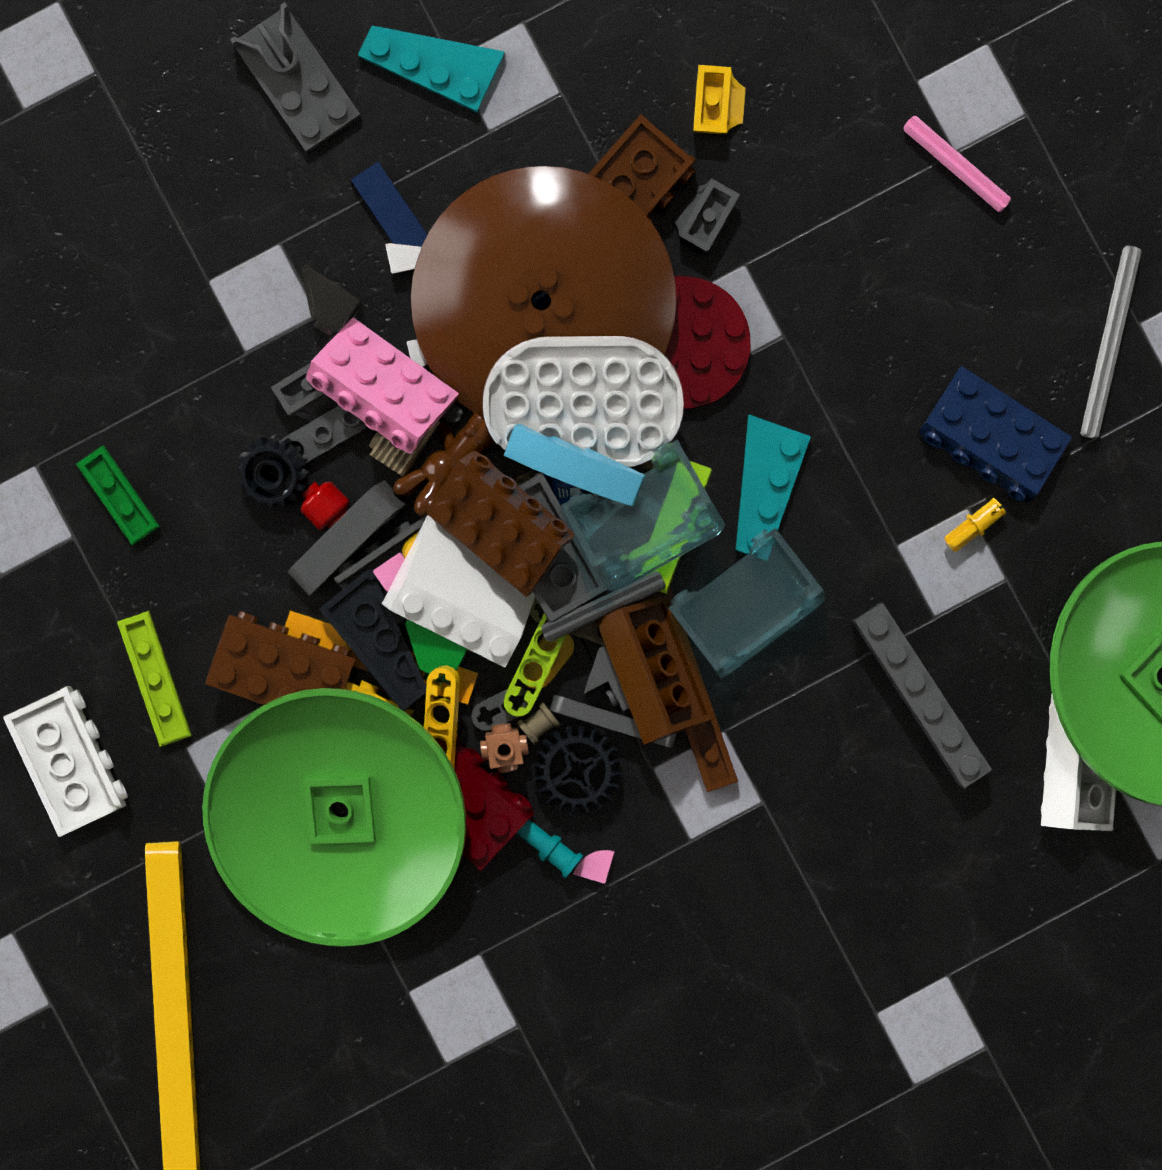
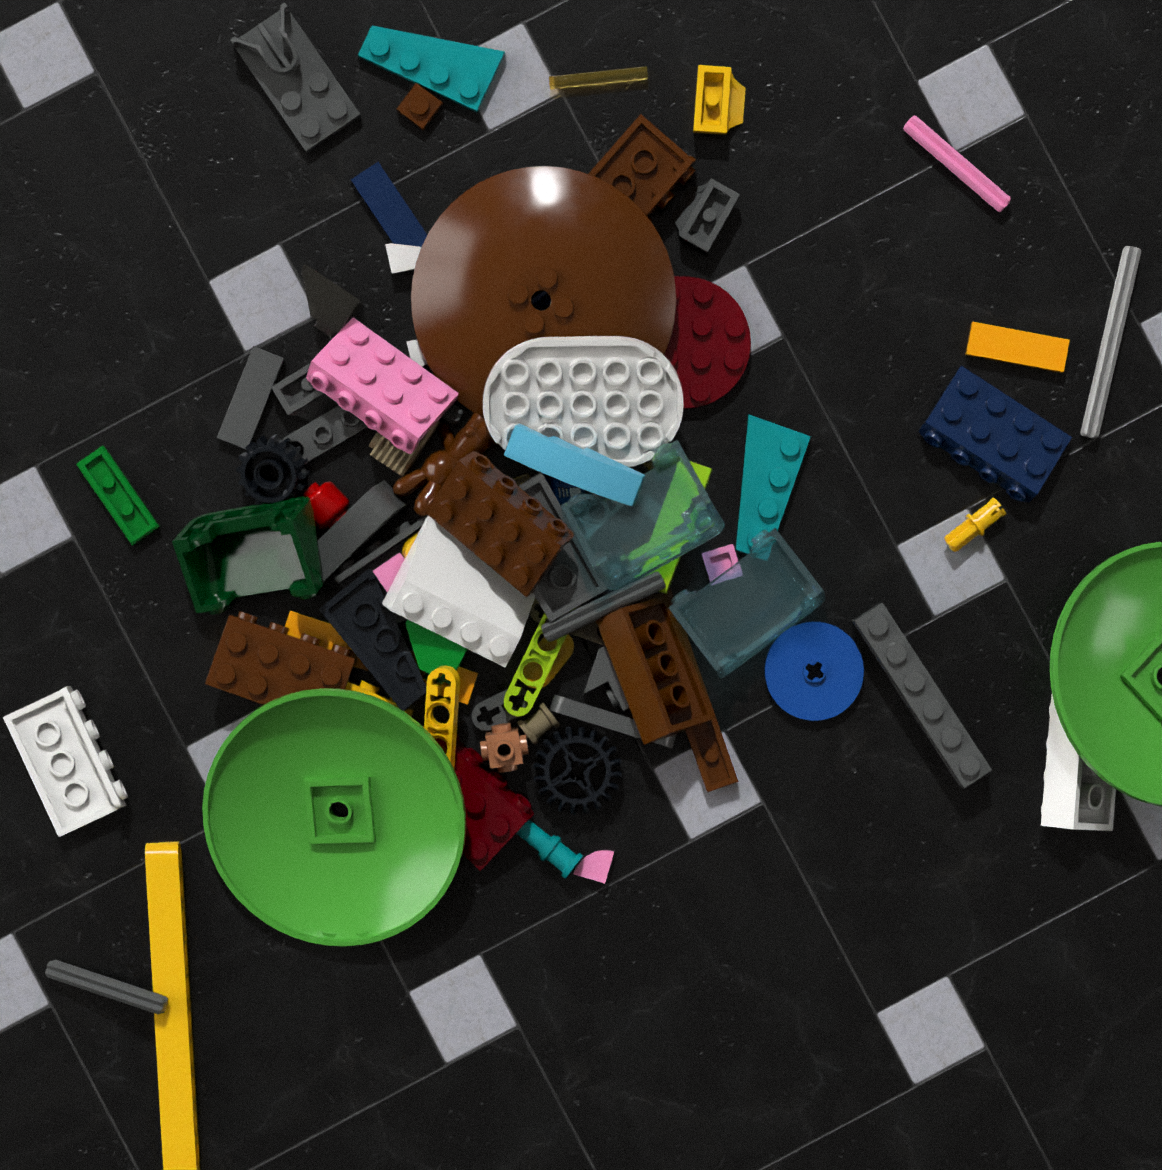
lime tile [117,611,192,747] -> none
none -> dark grey axle [45,960,168,1014]
none -> dark green windscreen [172,497,323,615]
none -> dark grey tile [217,346,285,450]
none -> reddish brown plate [396,83,443,130]
none -> clear yellow bar [549,66,648,90]
none -> bright pink tile [701,544,743,585]
none -> blue piece [765,622,864,721]
none -> light orange tile [965,322,1070,373]

